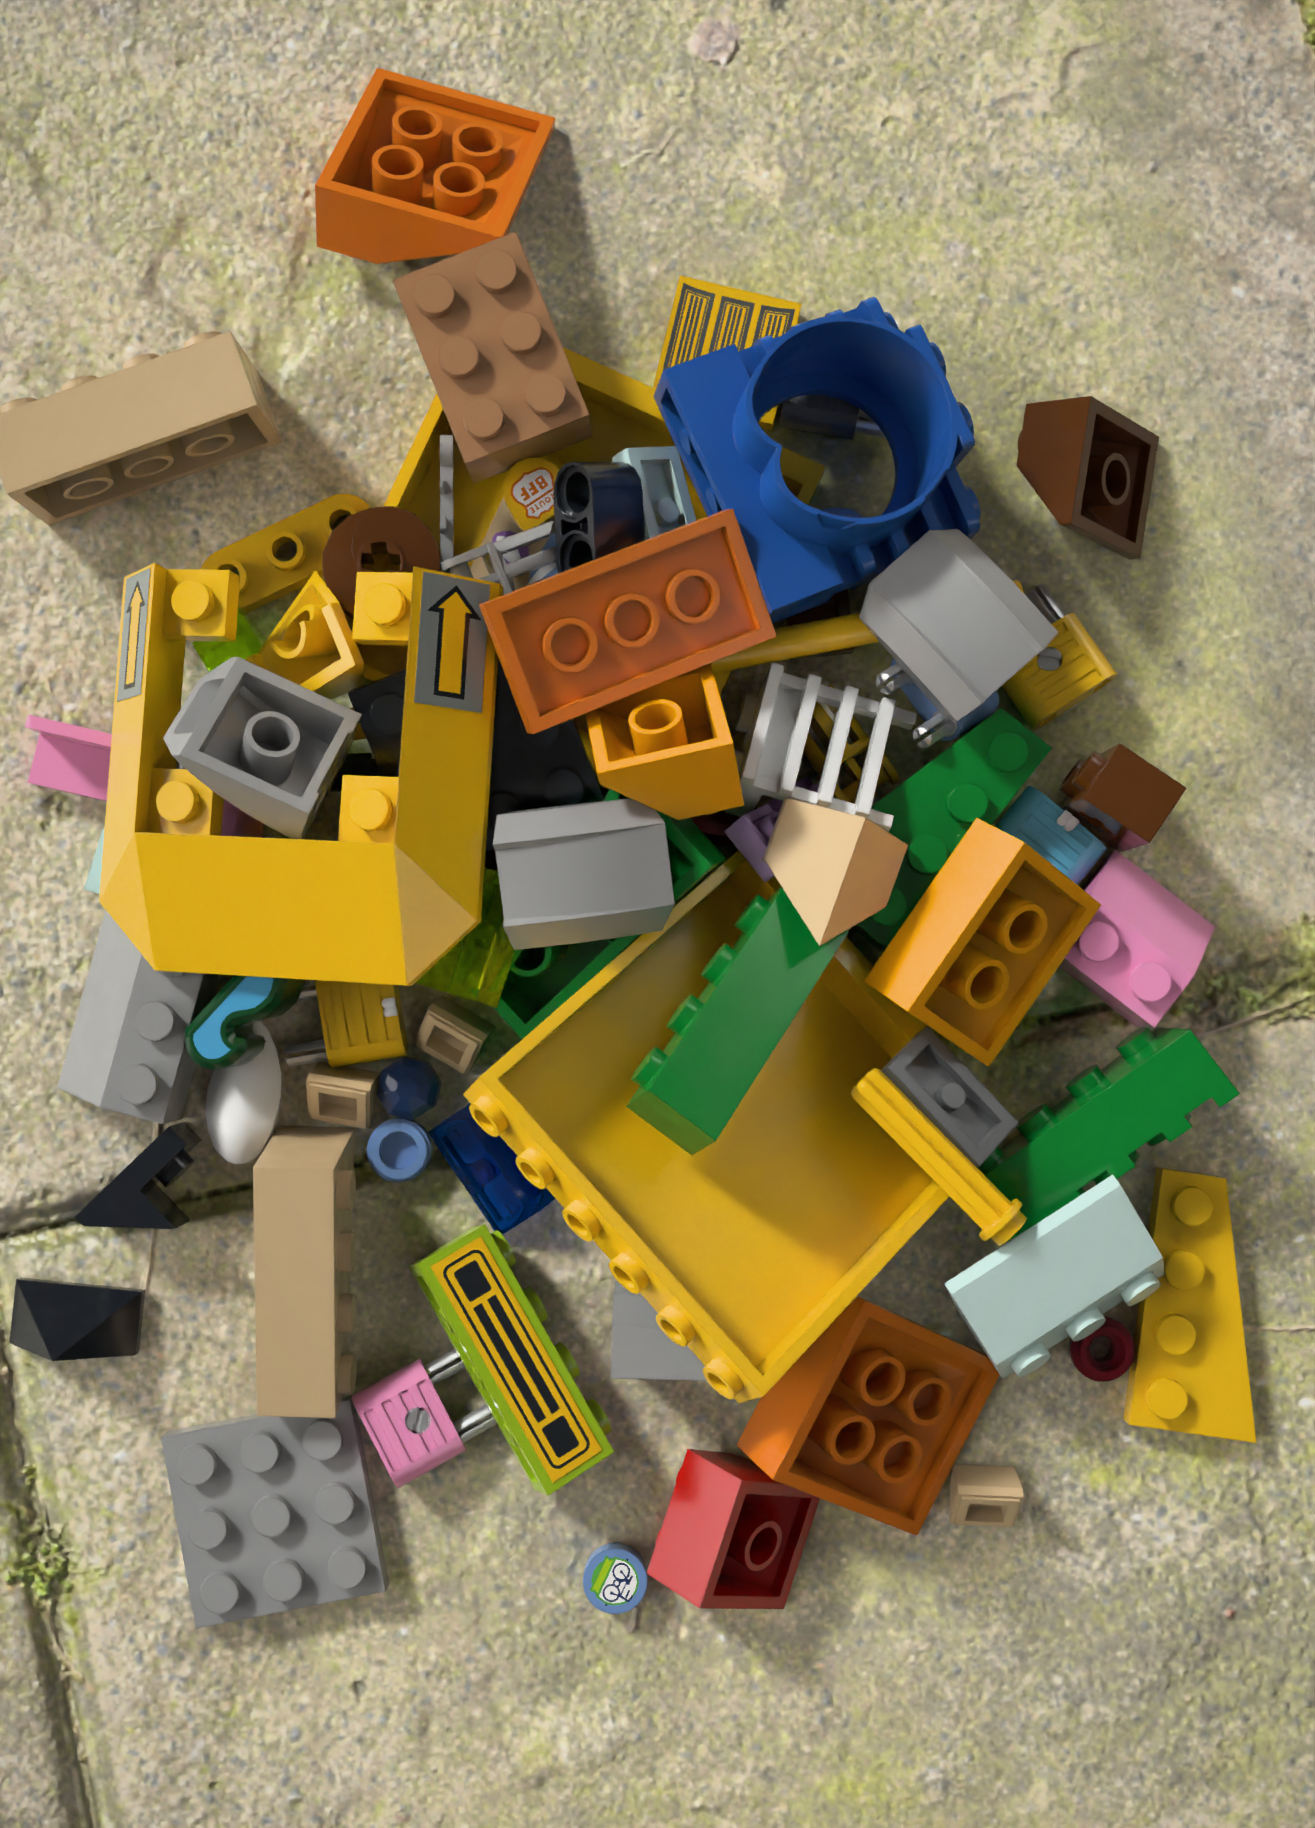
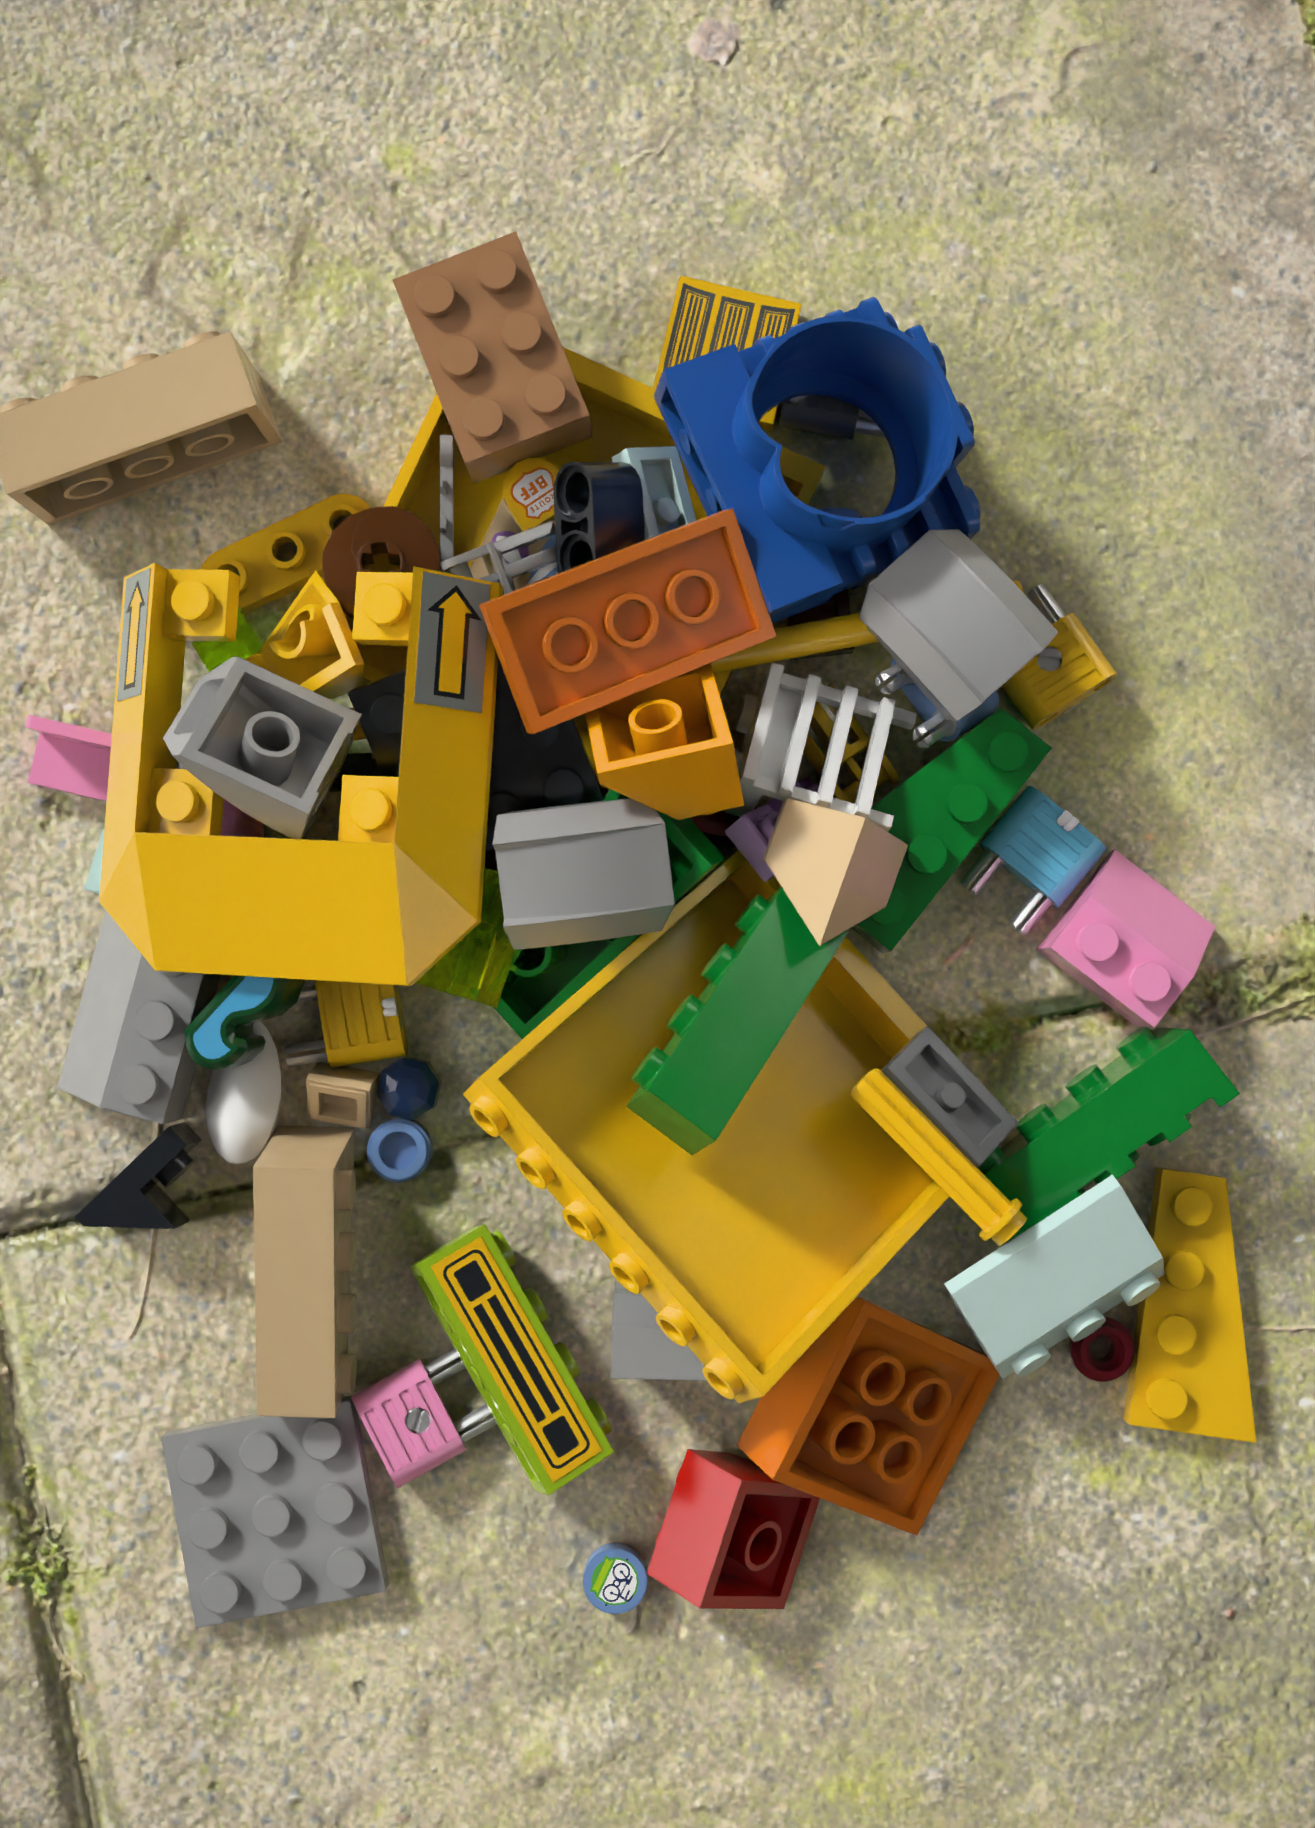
black slope [9,1277,145,1361] -> none
orange slope [315,68,556,264] -> none
tan slope [413,995,496,1076] -> none
clear blue slope [428,1103,556,1235] -> none
light orange slope [864,818,1101,1067] -> none
tan slope [949,1464,1024,1527] -> none
reddish brown slope [1016,396,1159,560] -> none
reddish brown brick [1058,743,1187,853] -> none

